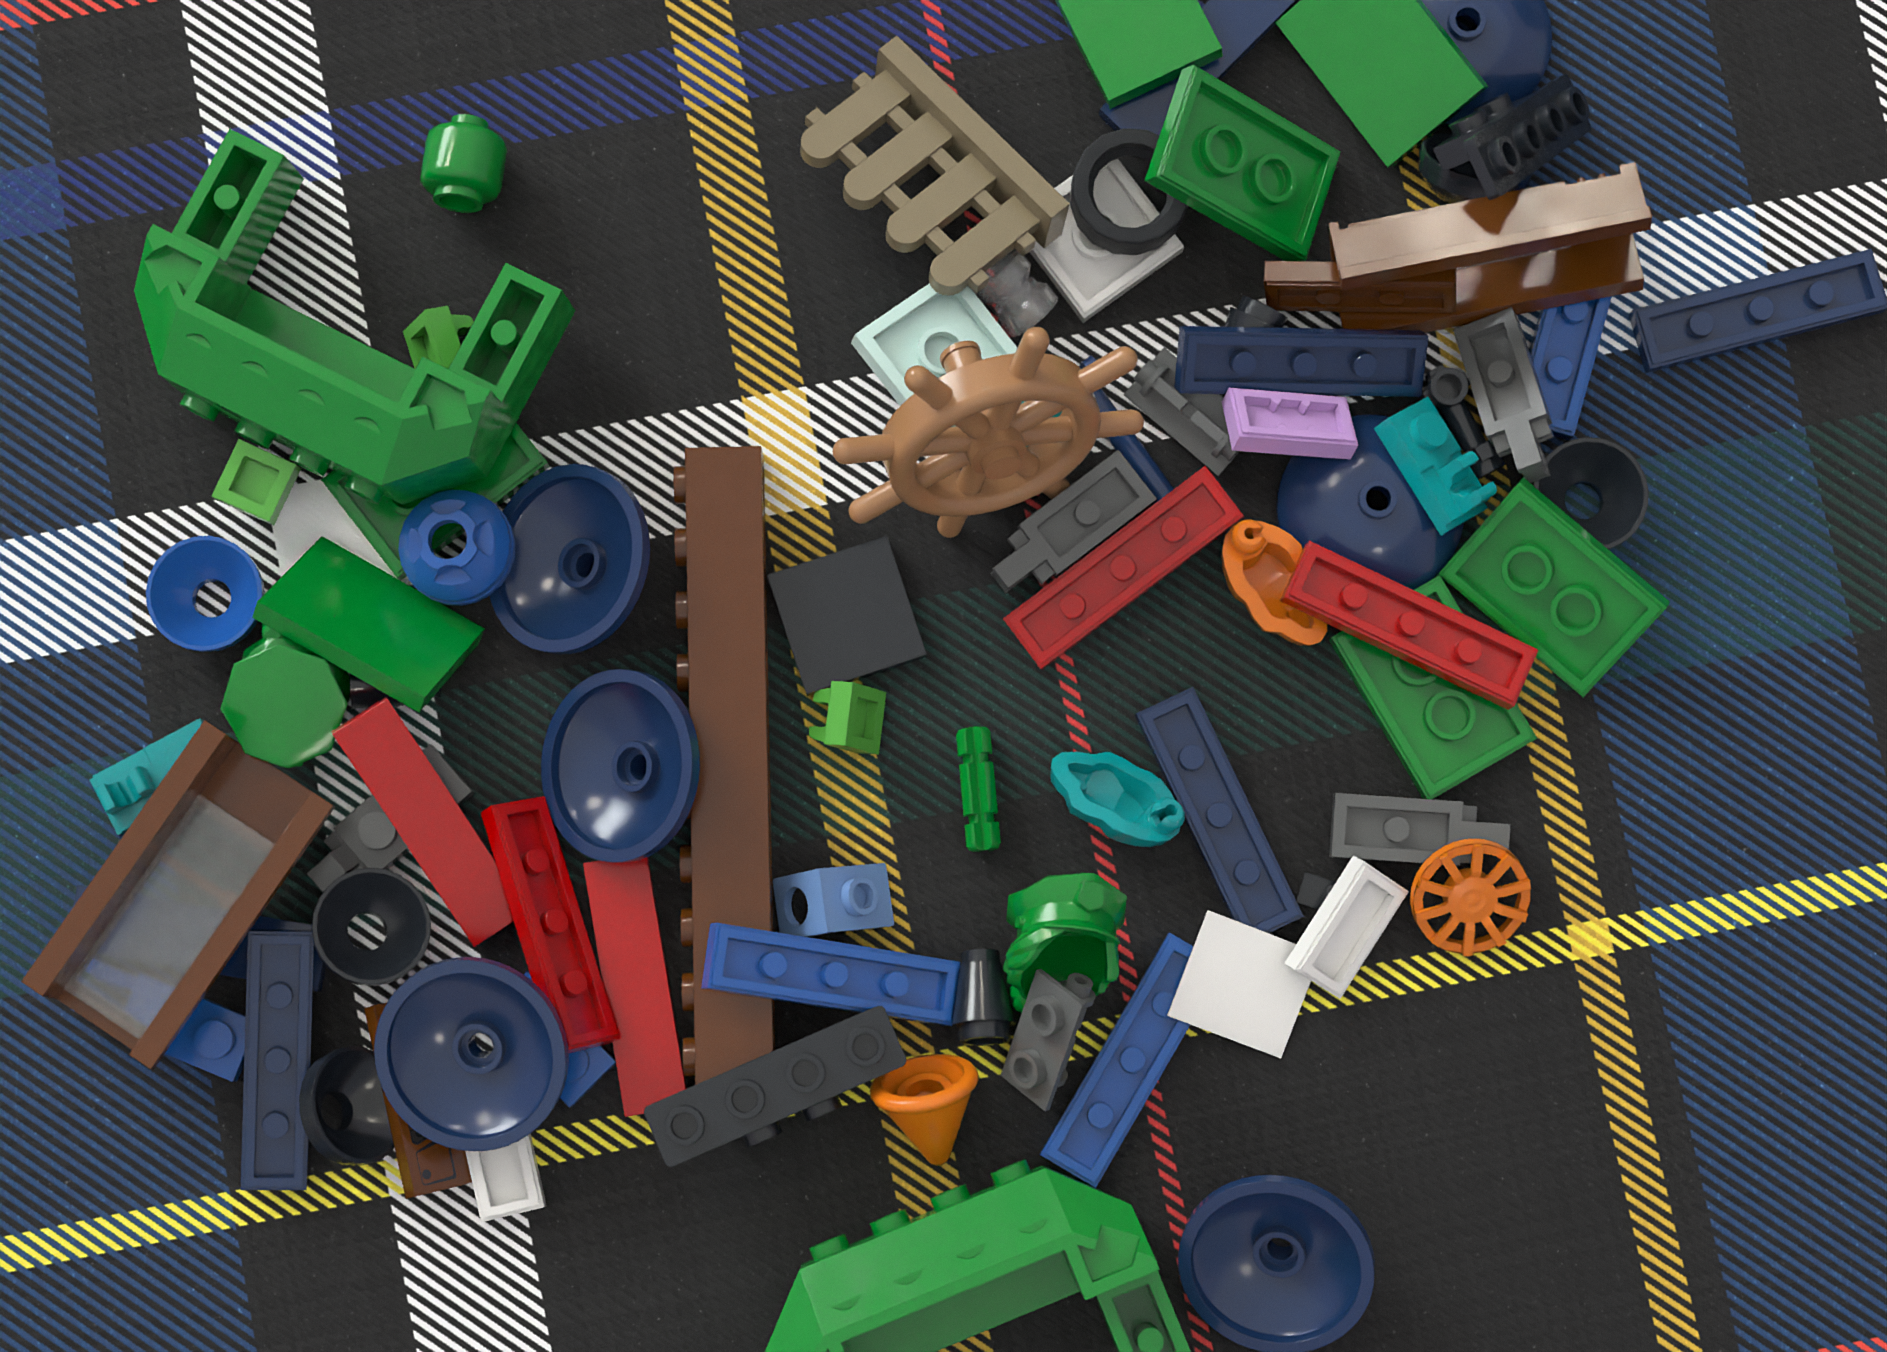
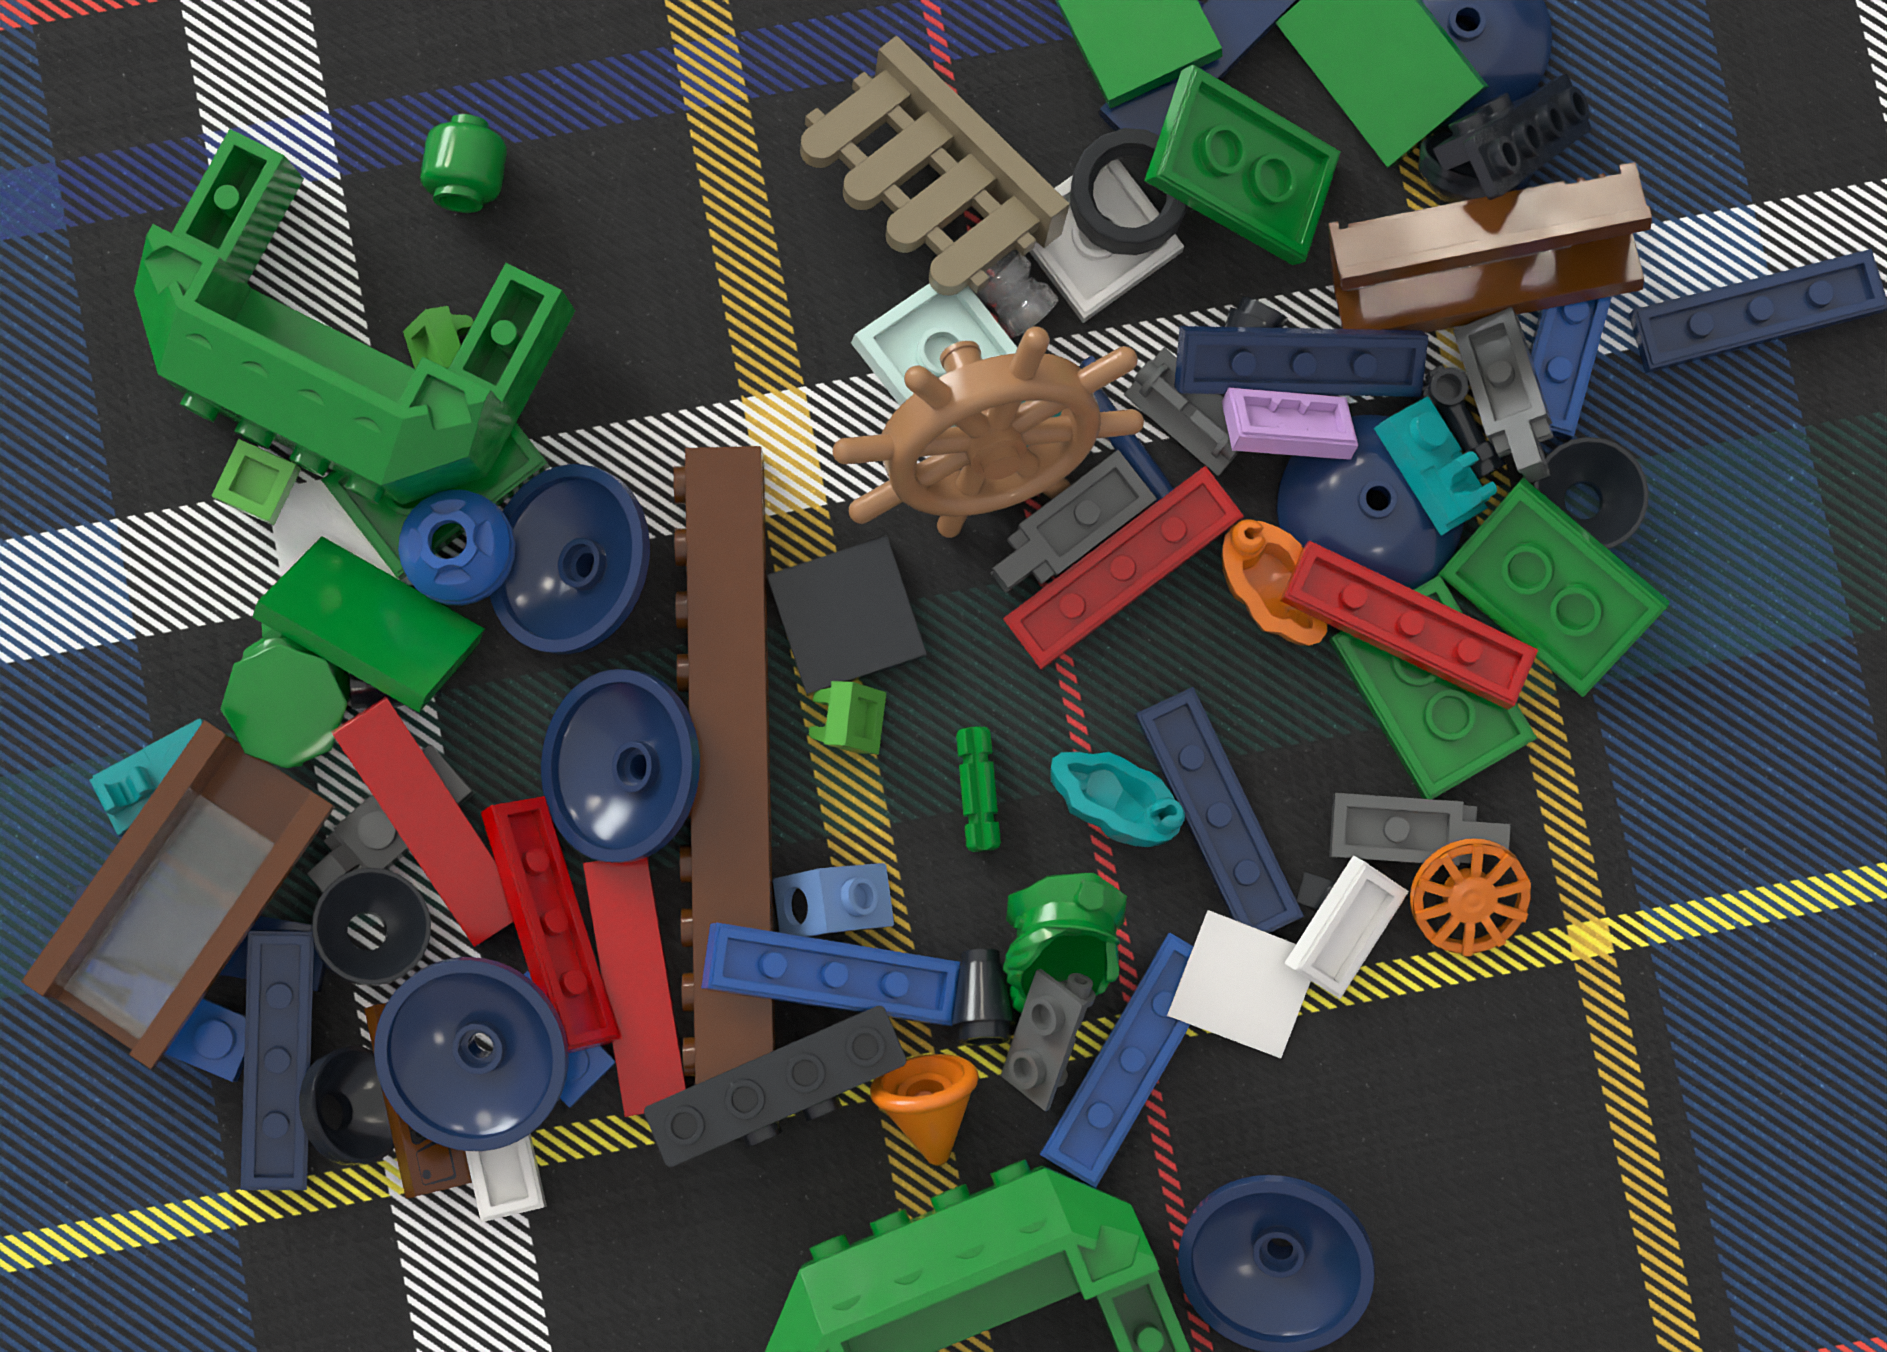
blue piece [146,536,265,652] -> none
reddish brown tile [1264,261,1457,313] -> none

